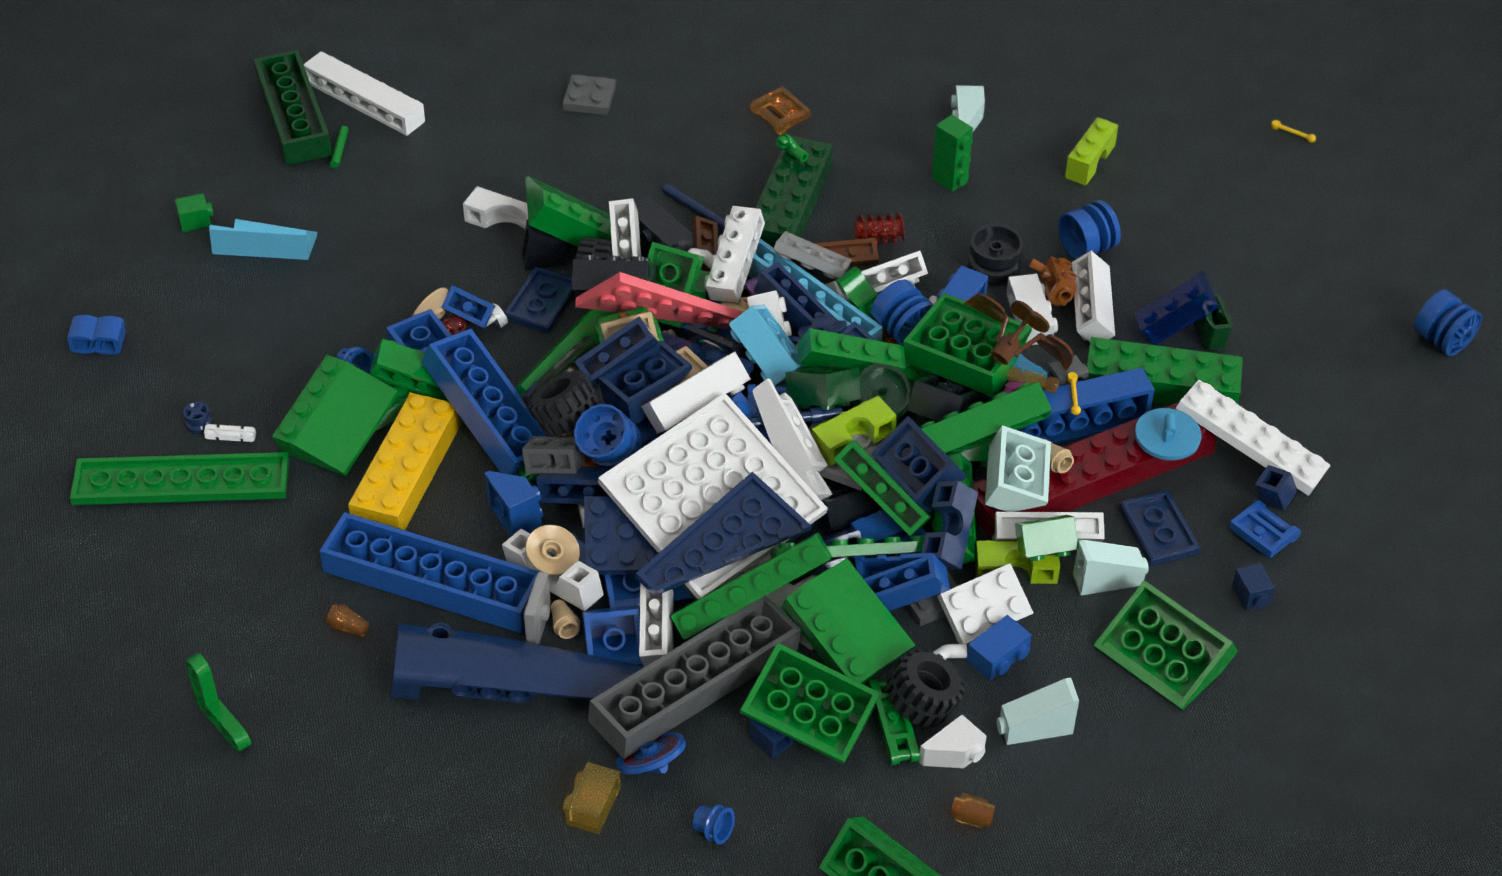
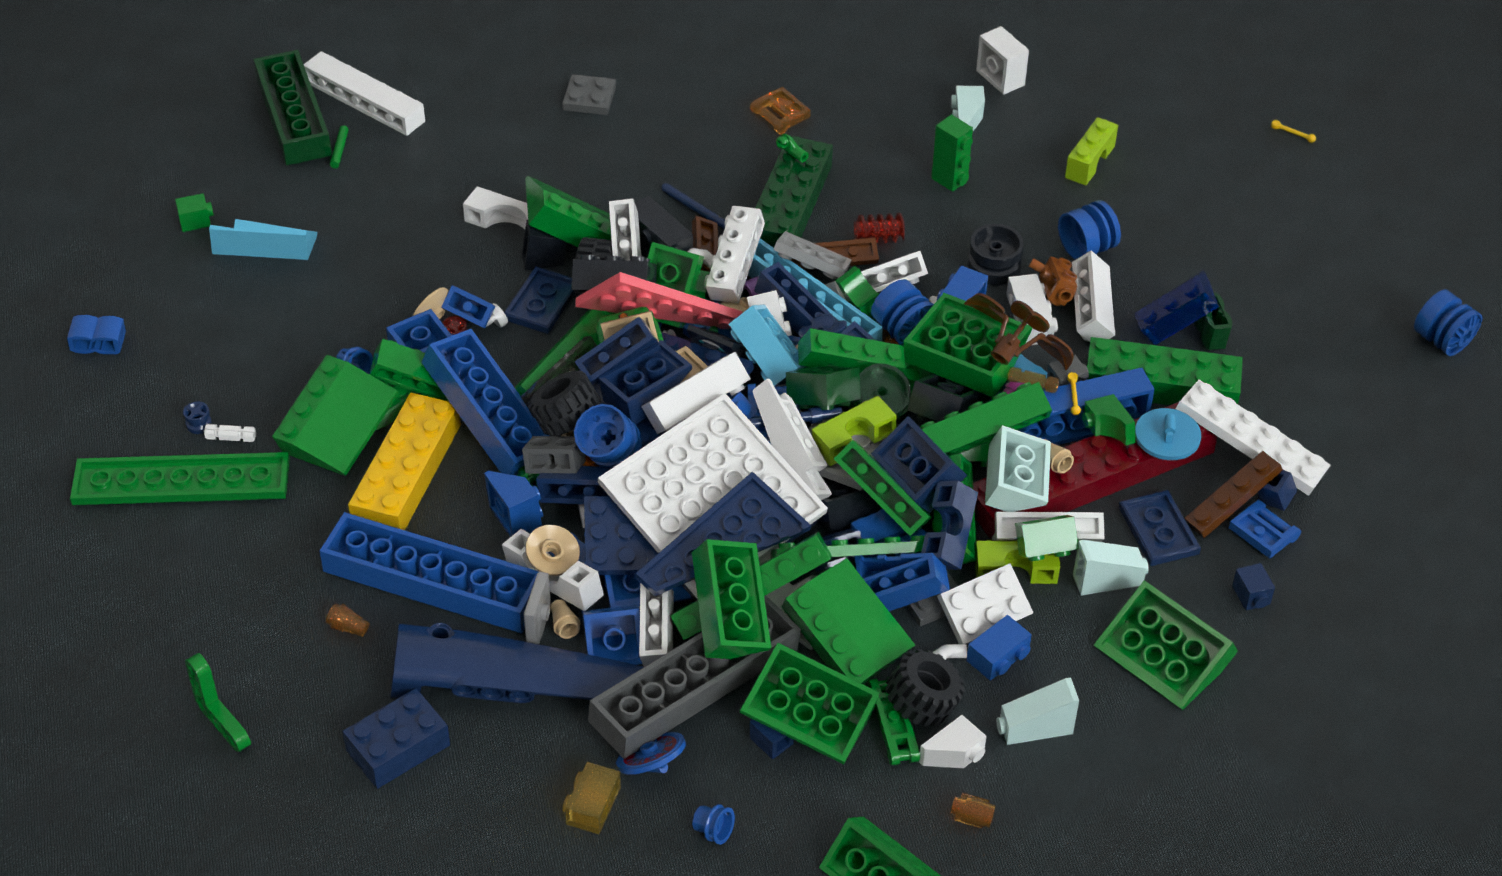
none -> dark blue brick [343,688,450,789]
none -> green slope [692,539,771,659]
none -> white brick [976,26,1029,95]
none -> green arch [1082,394,1135,446]
none -> reddish brown plate [1184,451,1283,538]

